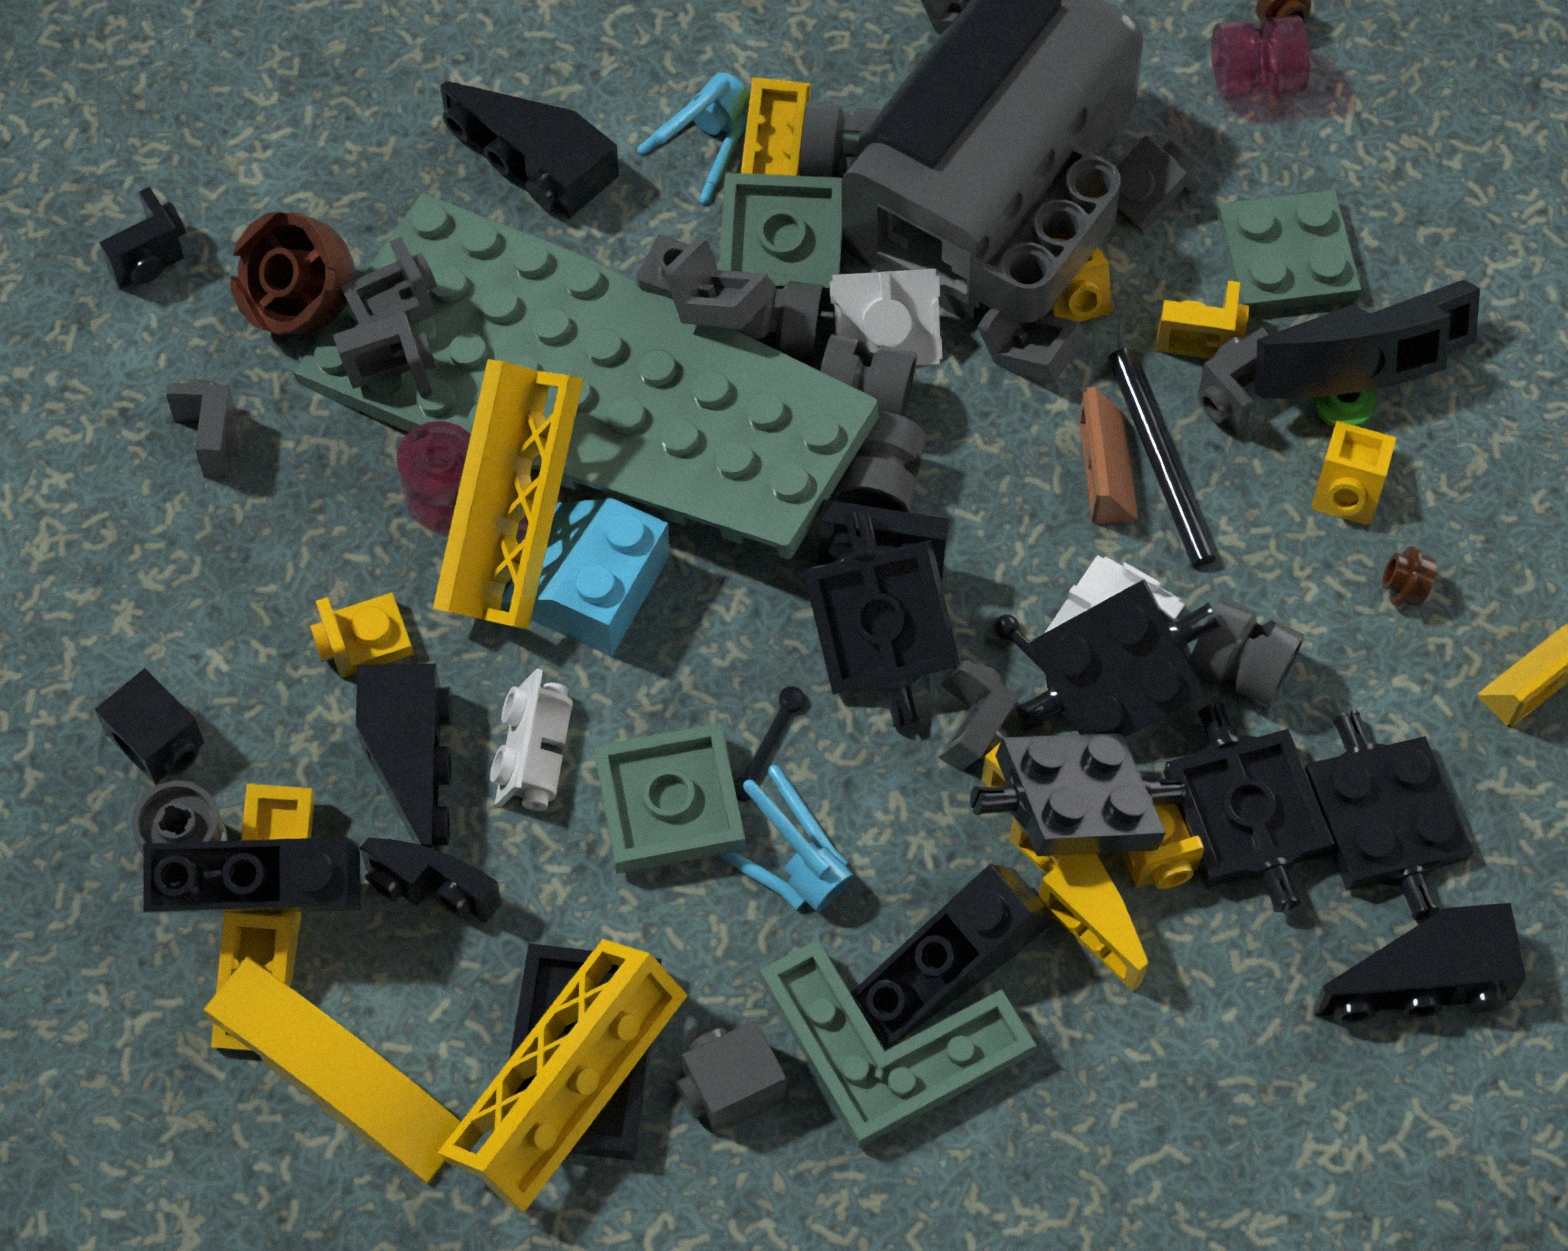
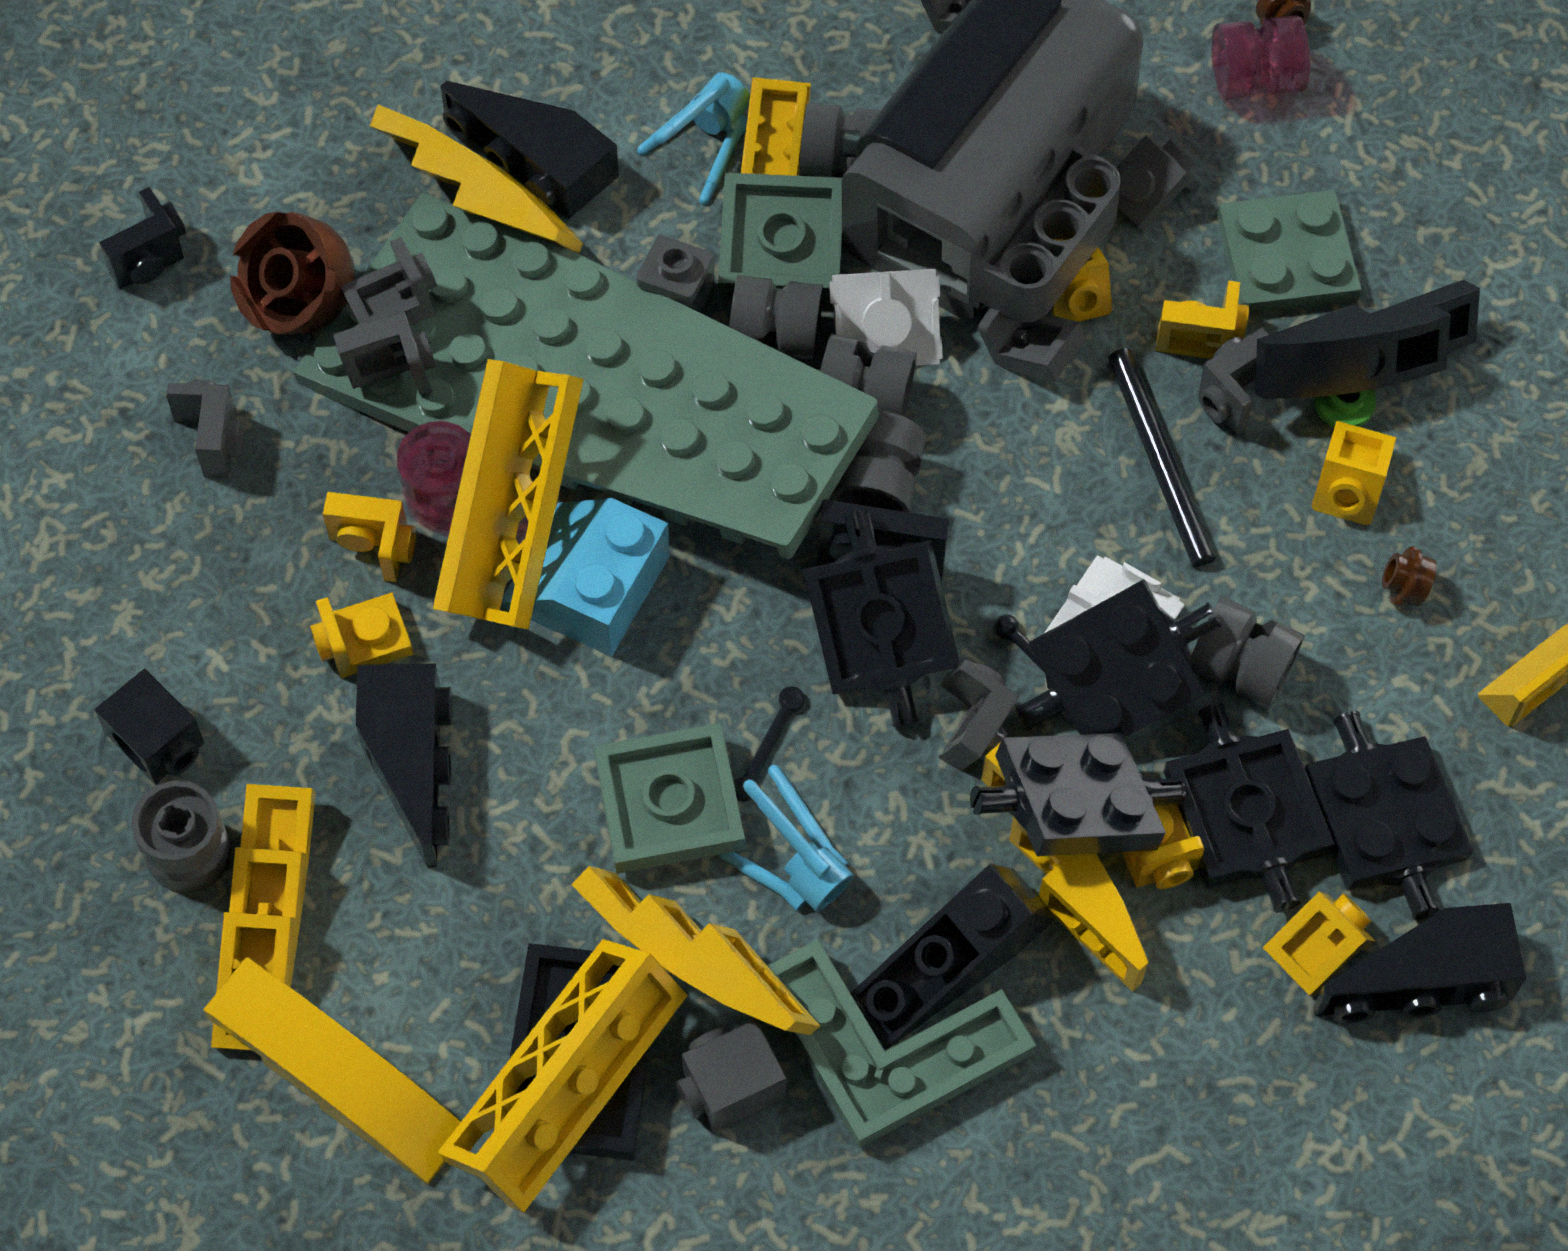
black slope [143,837,361,913] -> none
black slope [360,838,502,924] -> none
white hinge [490,668,573,811] -> none
dark grey bracket [665,240,774,330] -> none
nougat slope [1079,387,1138,524] -> none
none -> yellow bracket [322,492,416,582]
none -> yellow slope [370,104,583,254]
none -> yellow slope [571,866,820,1035]
none -> yellow bracket [1262,891,1376,996]

